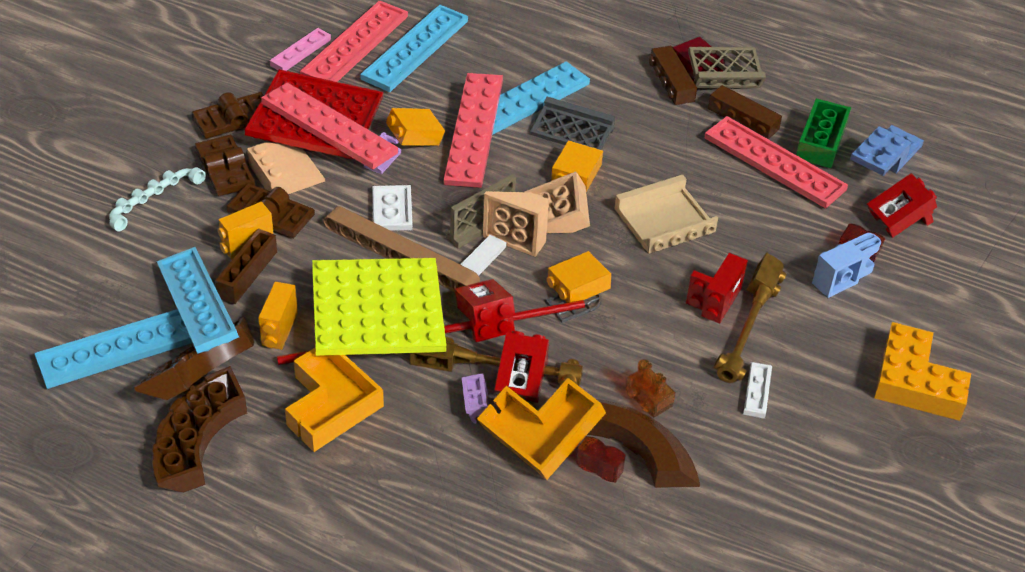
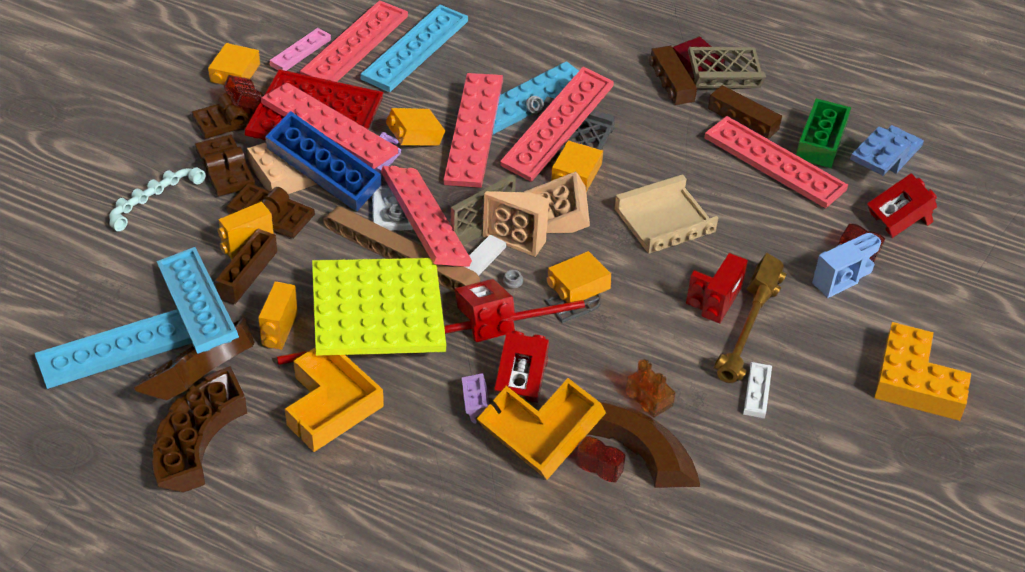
pearl gold bar [410,337,583,386] -> none
none -> light orange brick [208,43,260,89]
none -> clear red brick [224,75,261,109]
none -> blue brick [265,111,381,212]
none -> coral plate [381,166,472,267]
none -> light grey plate [388,204,407,222]
none -> coral plate [500,67,614,182]
none -> light grey plate [503,270,523,288]
none -> light grey plate [526,96,544,114]

